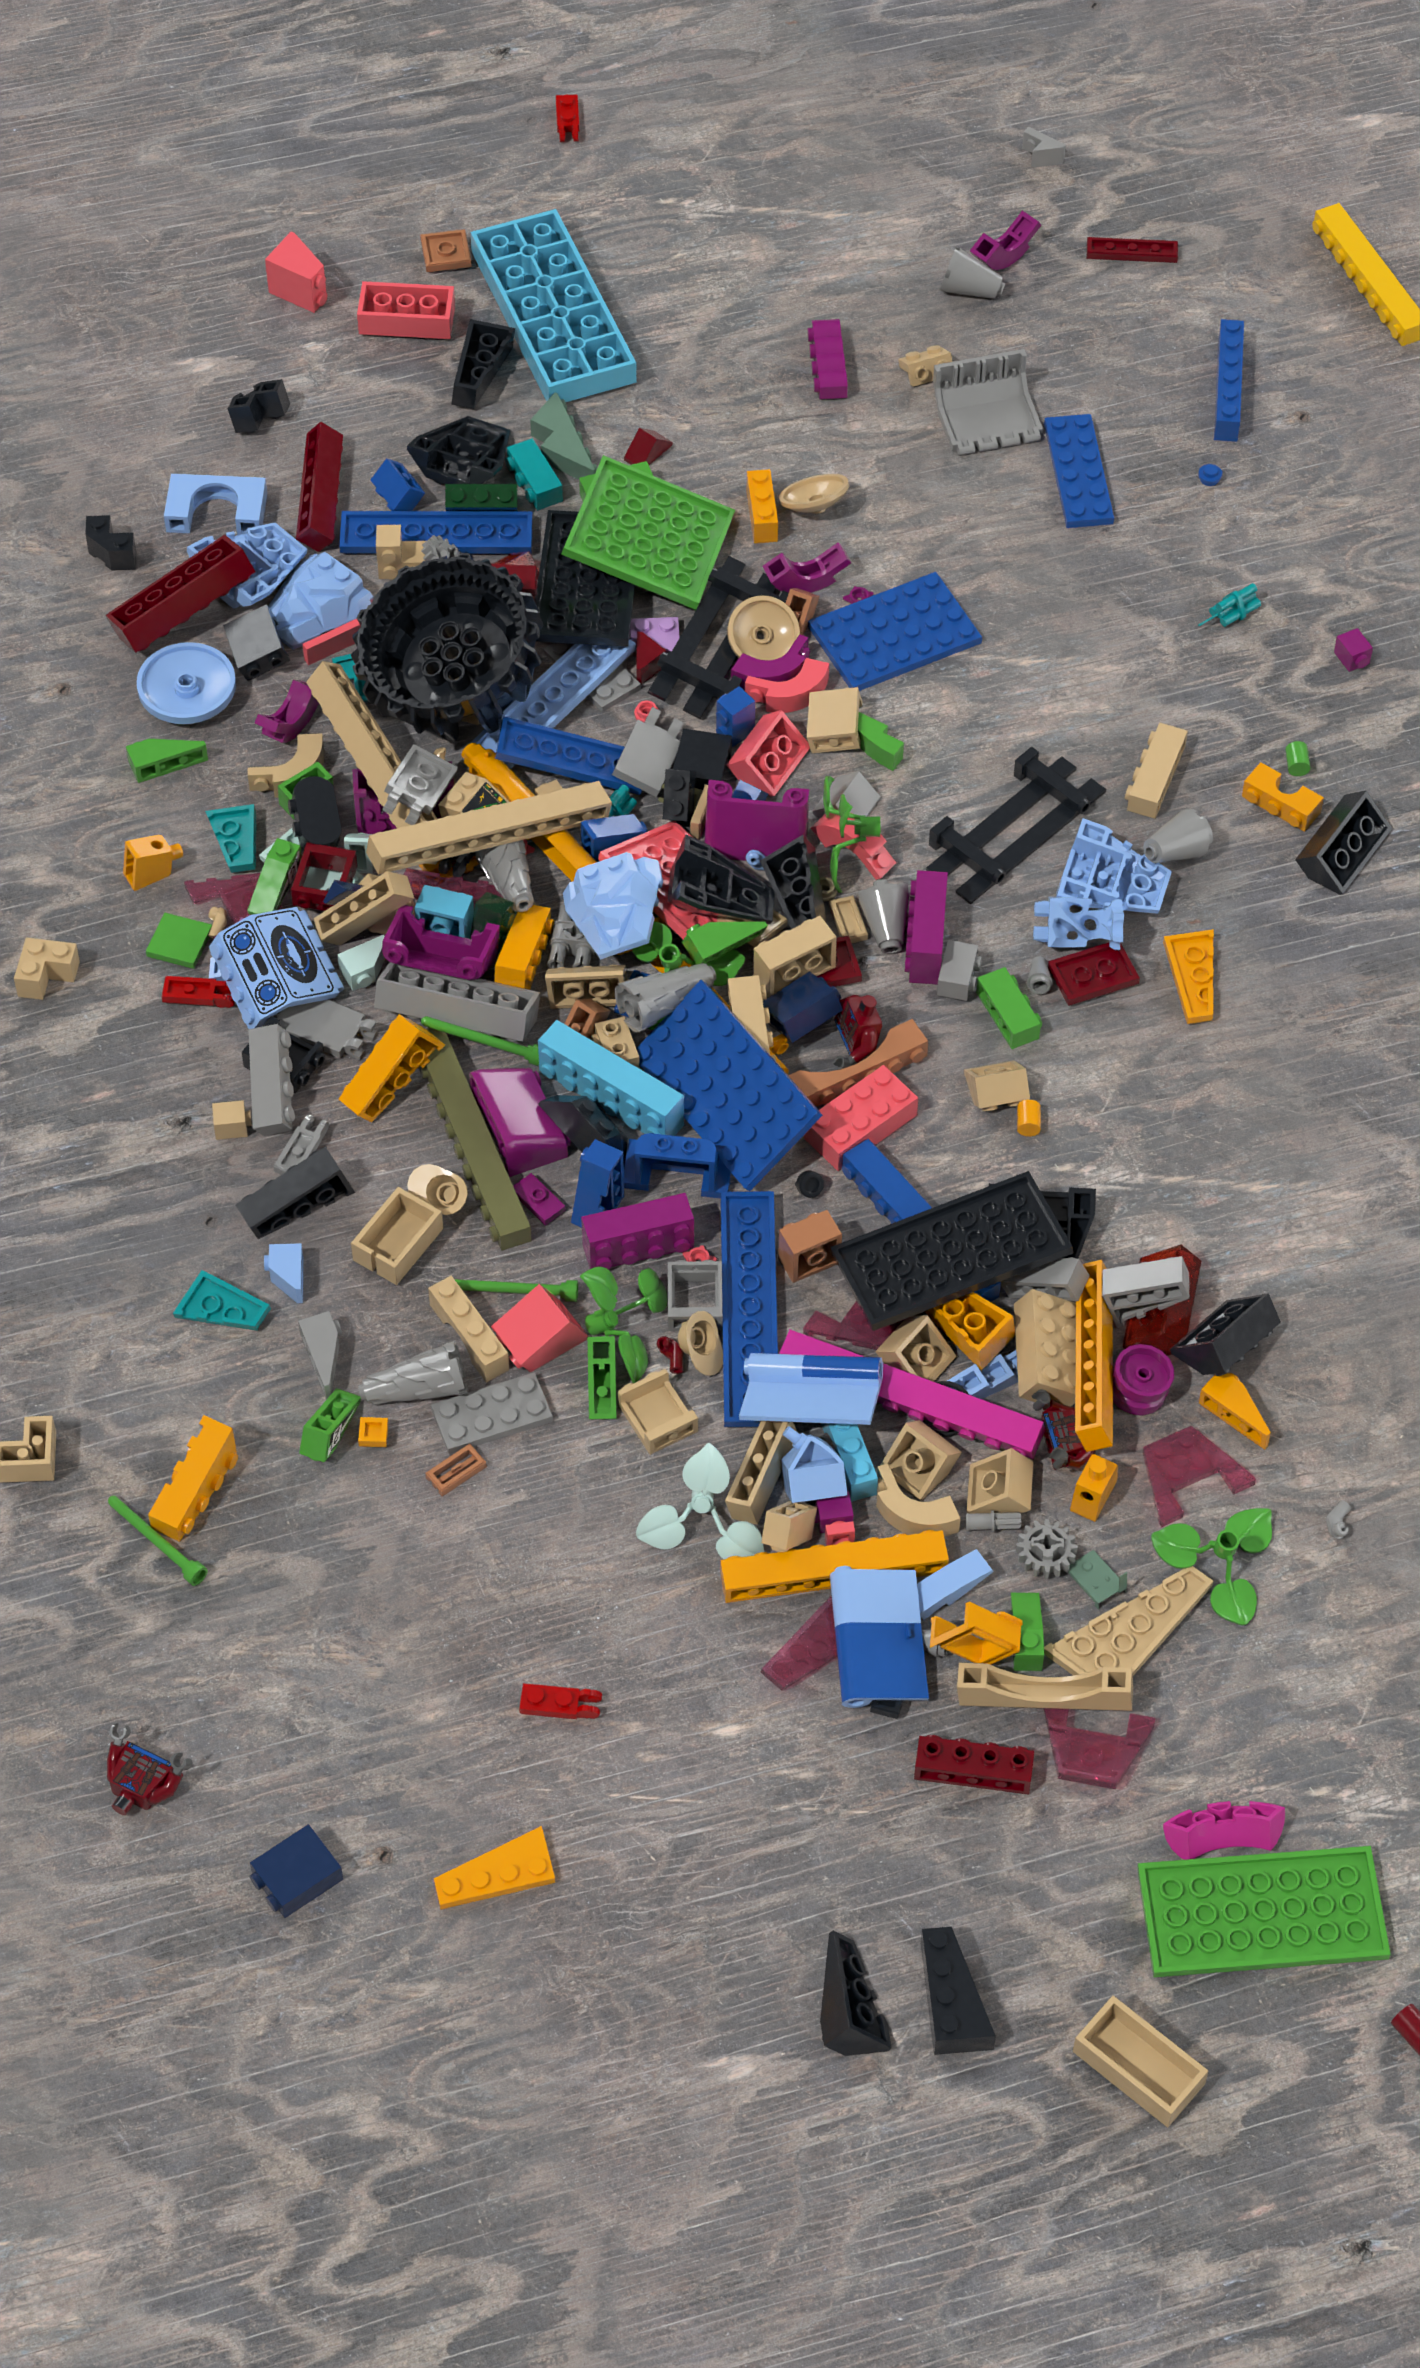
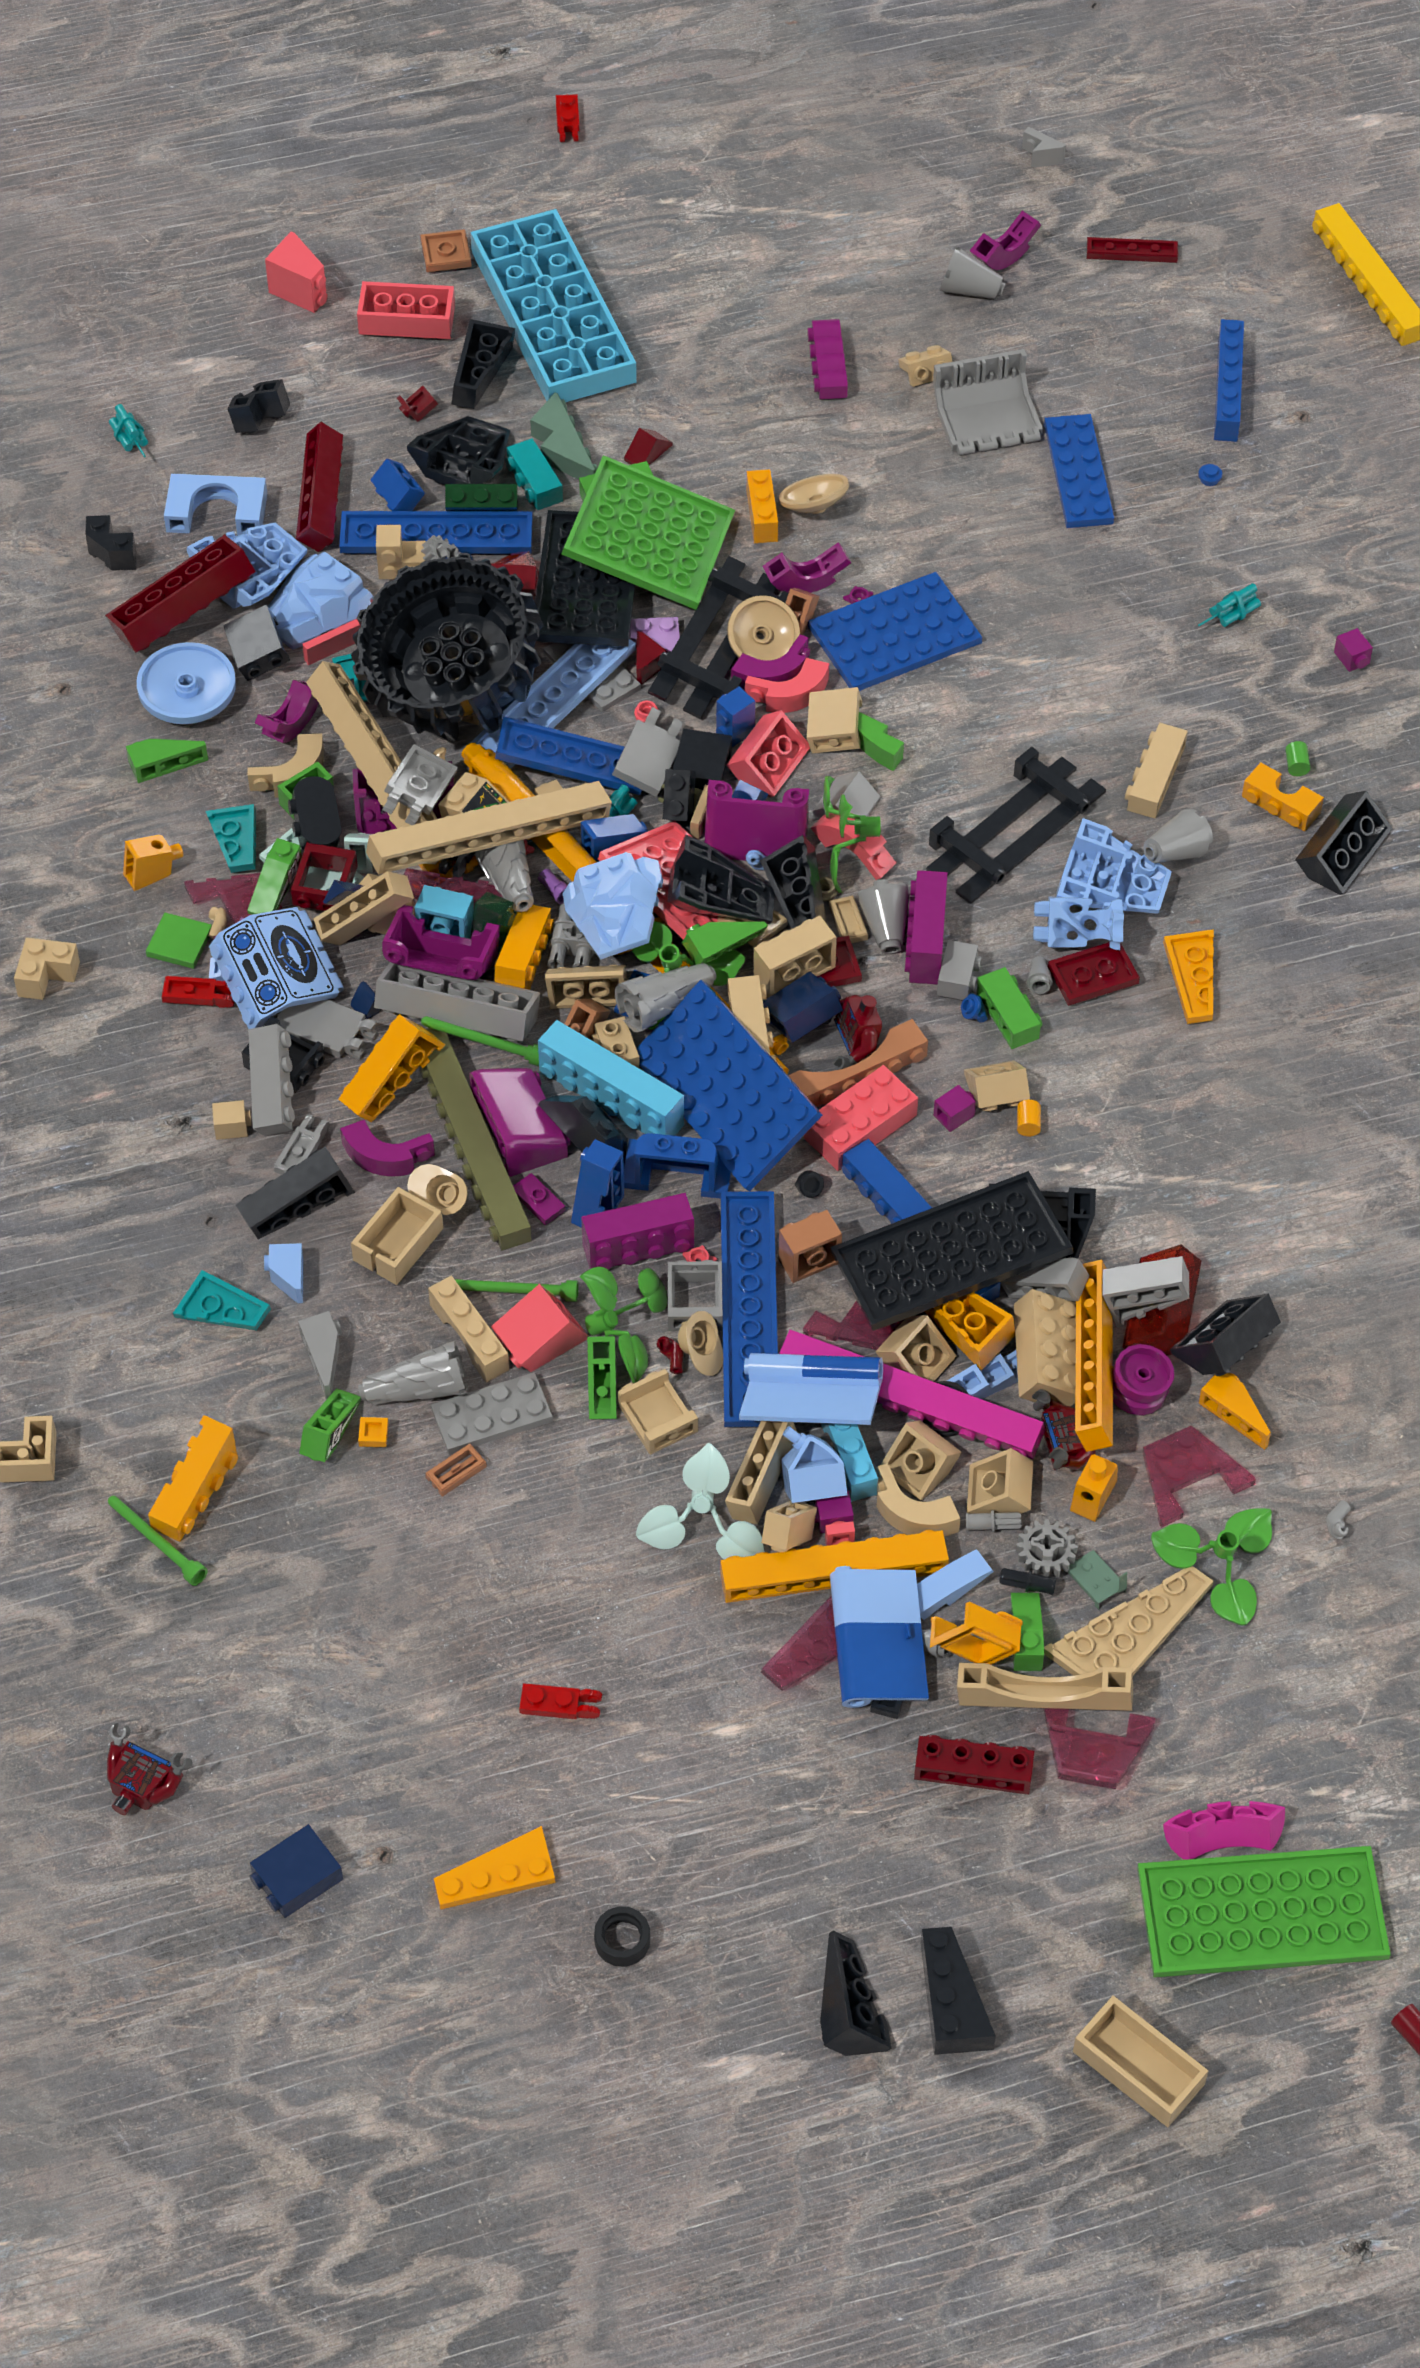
light aqua slope [337,935,385,991] -> none
none -> teal piece [109,404,148,457]
none -> magenta arch [340,1119,435,1177]
none -> dark blue slope [351,981,380,1019]
none -> dark red bracket [397,385,438,422]
none -> medium lavender pin [538,868,568,904]
none -> black tyre [594,1906,650,1967]
none -> magenta brick [933,1085,976,1132]
none -> blue plate [961,994,988,1023]
none -> black axle [999,1568,1057,1595]

